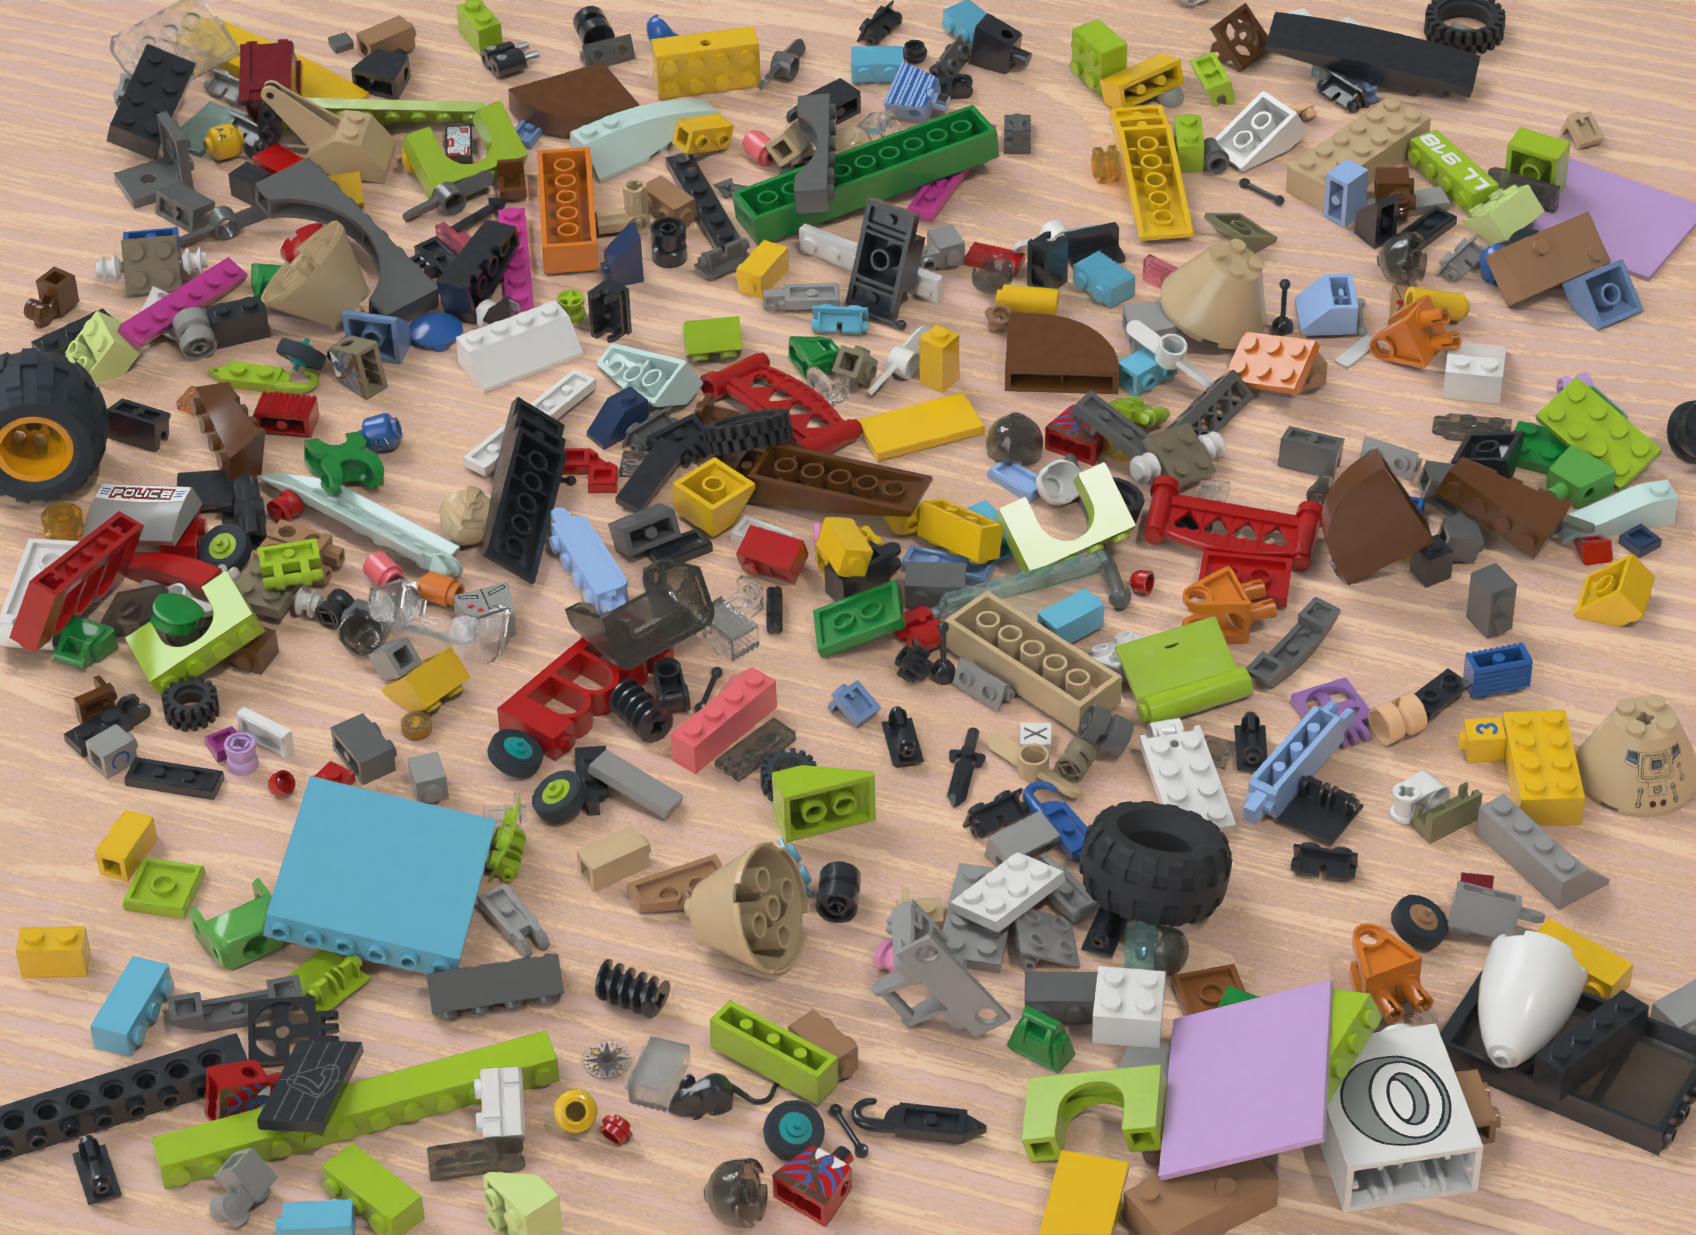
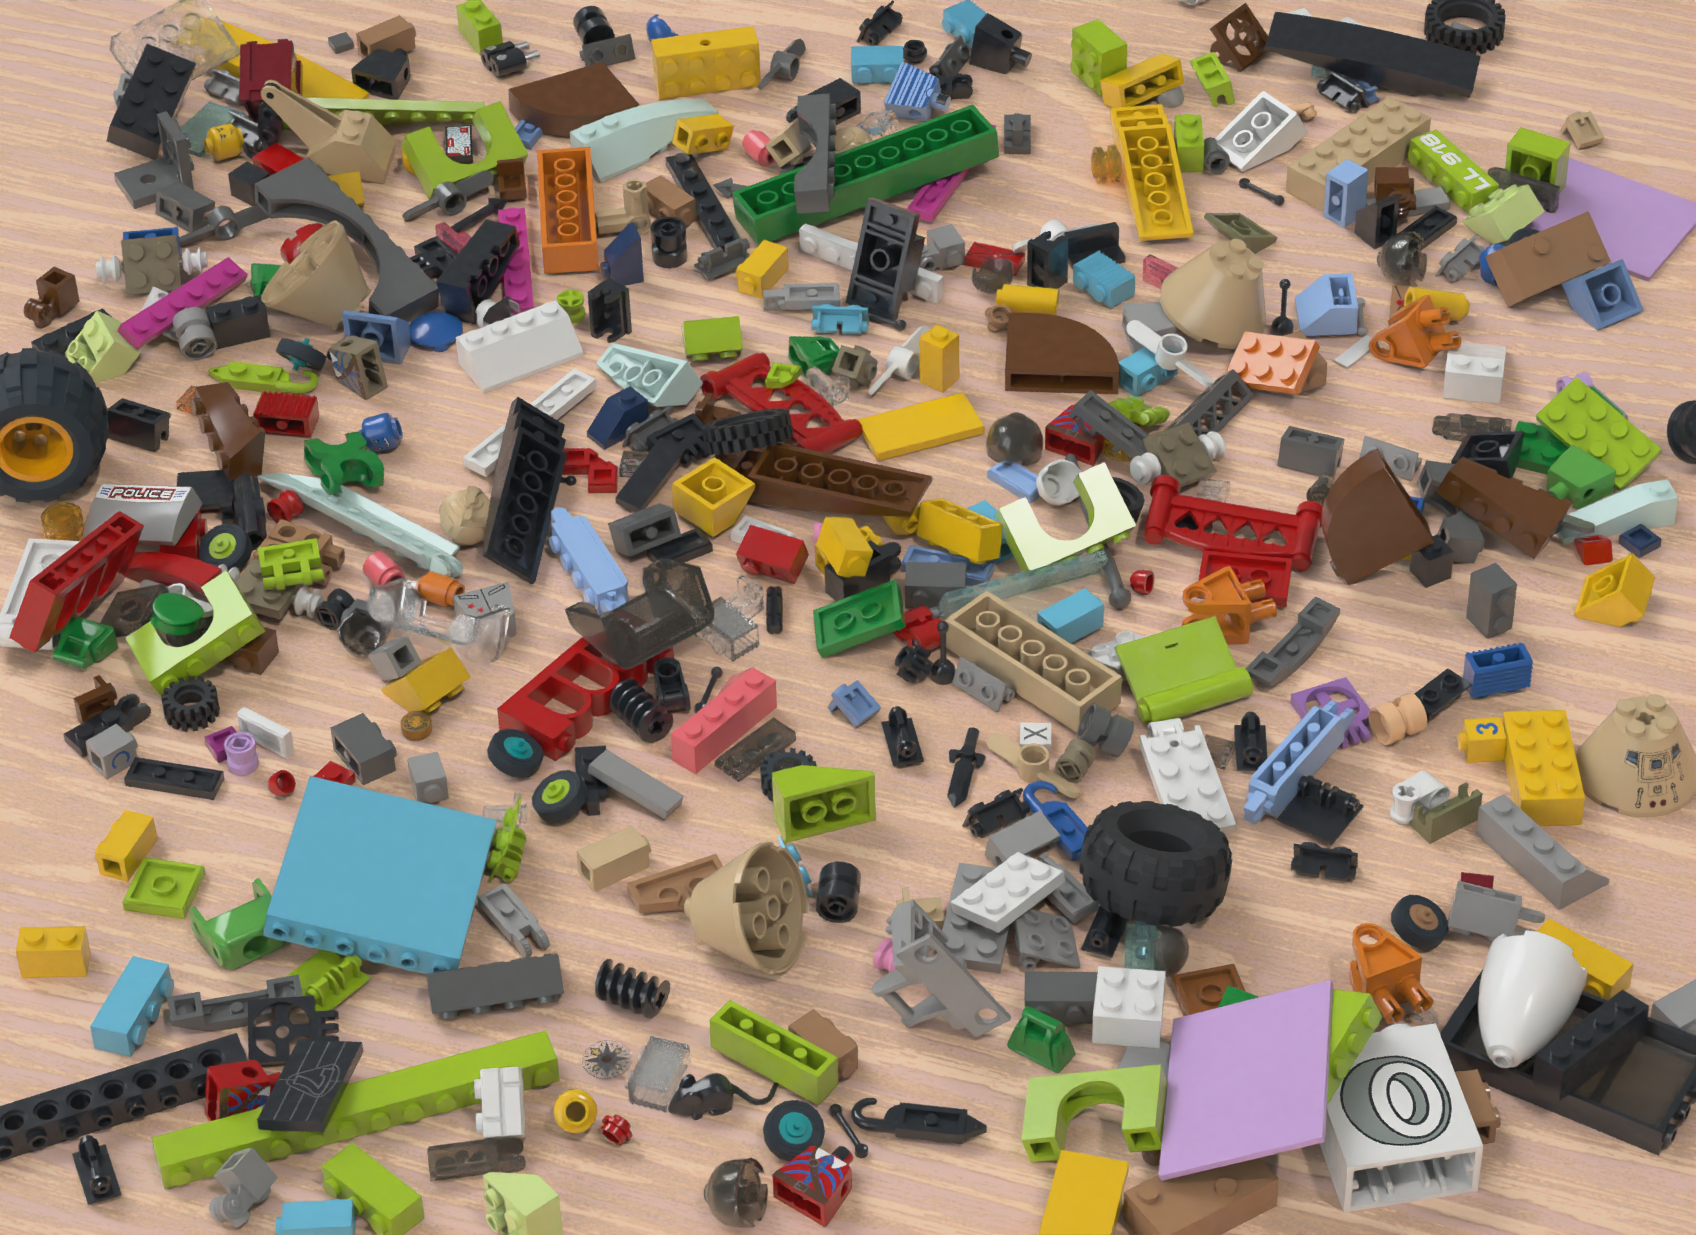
none -> lime tile [765,362,801,389]

